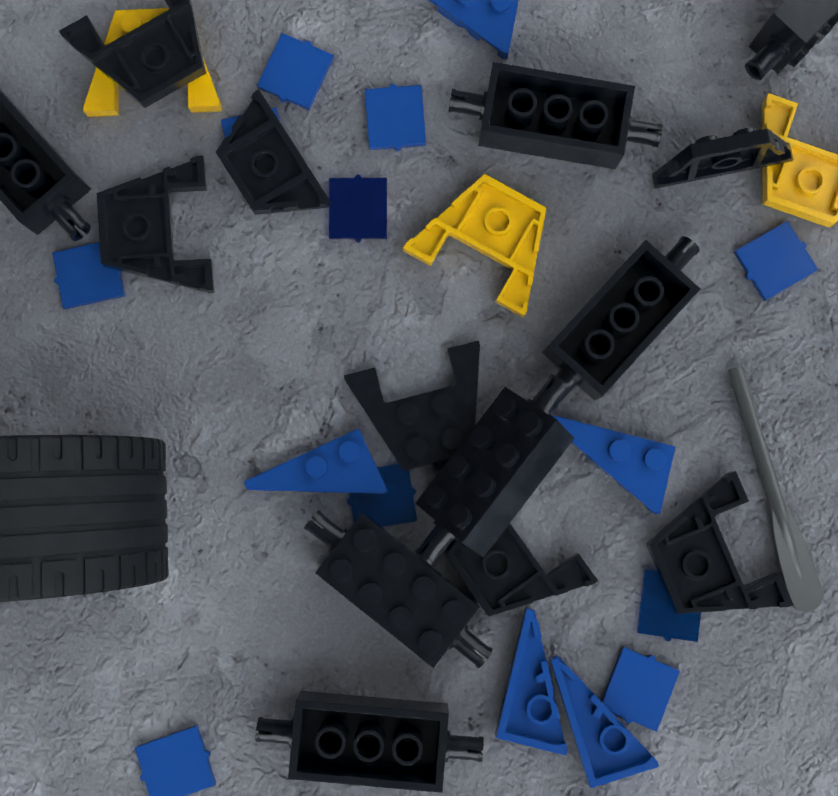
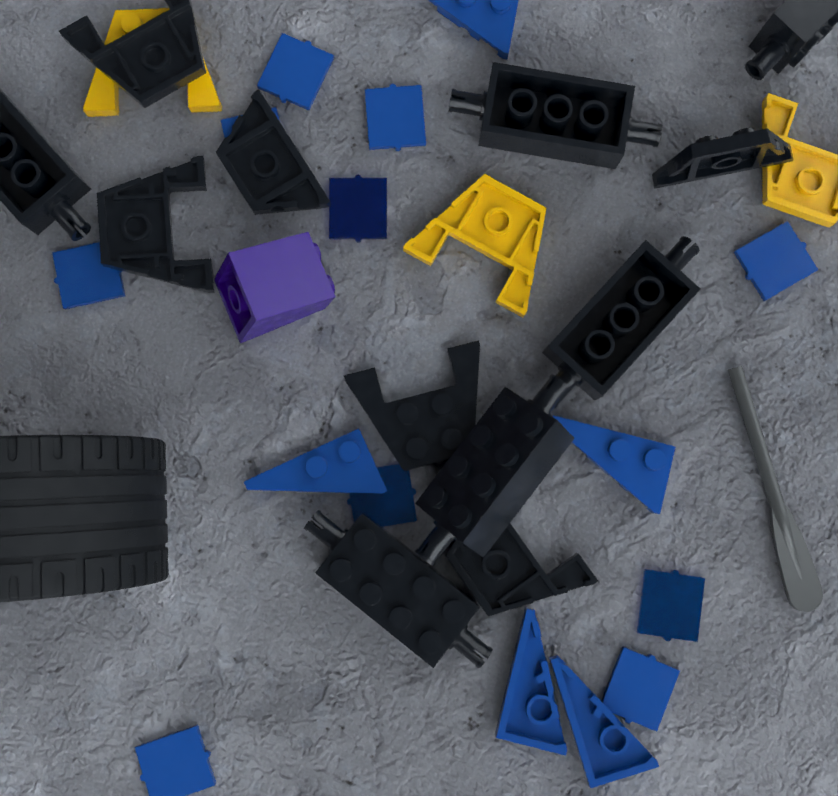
black brick [255,691,484,793] -> none
black wing [646,471,794,614] -> none
none -> dark purple slope [214,232,336,343]

